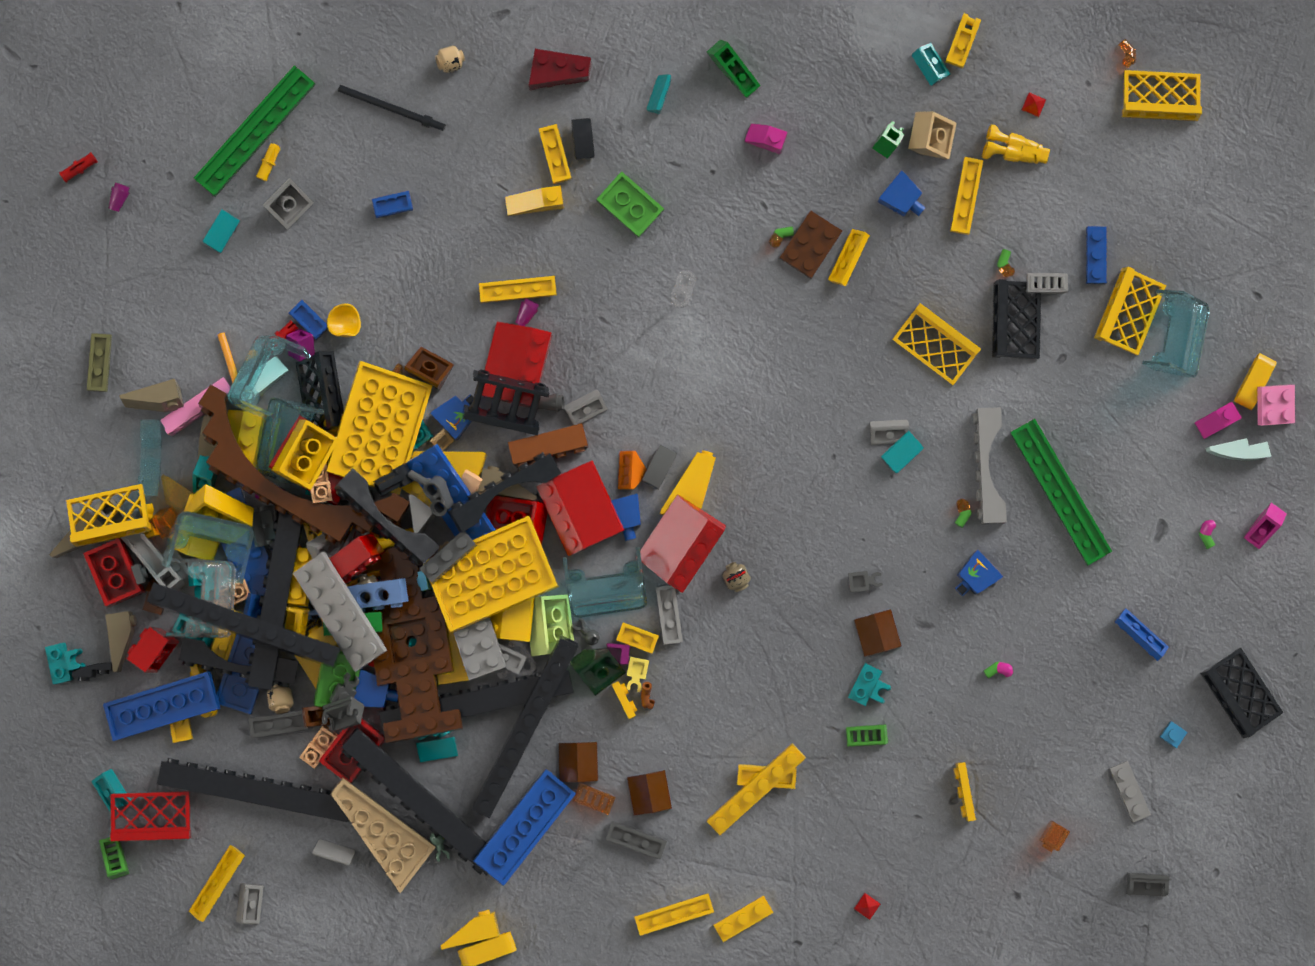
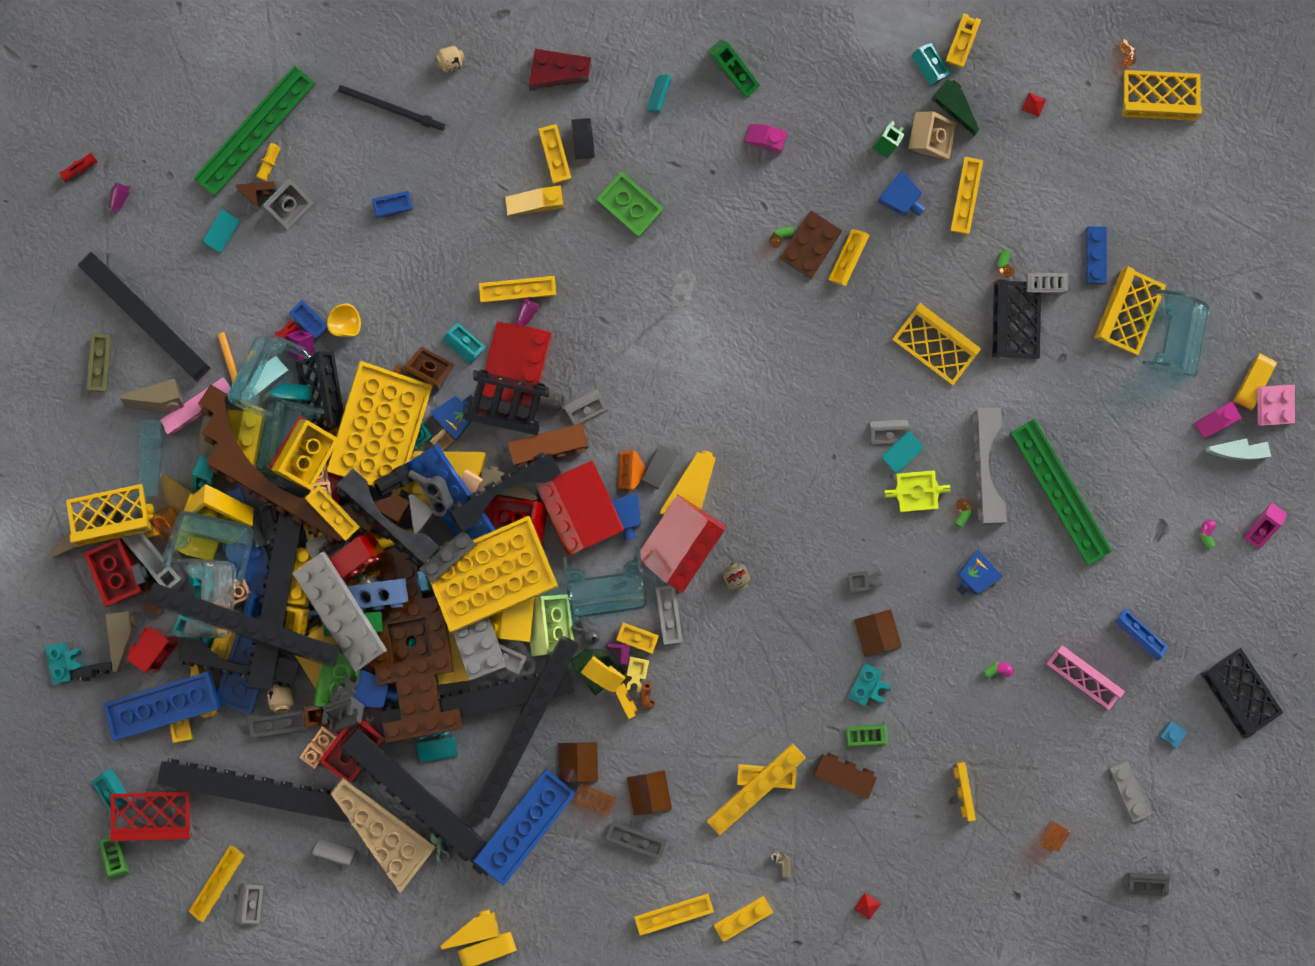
yellow piece [982,124,1050,164] -> none
none -> black beam [78,252,211,382]
none -> reddish brown slope [236,181,277,209]
none -> teal slope [269,383,312,401]
none -> yellow plate [304,485,359,541]
none -> teal slope [443,323,486,364]
none -> yellow slope [581,656,626,693]
none -> dark tan arm [771,850,791,877]
none -> reddish brown brick [814,752,877,799]
none -> neon yellow plate [884,470,951,512]
none -> dark green slope [932,78,979,136]
none -> bright pink fence [1046,645,1125,710]

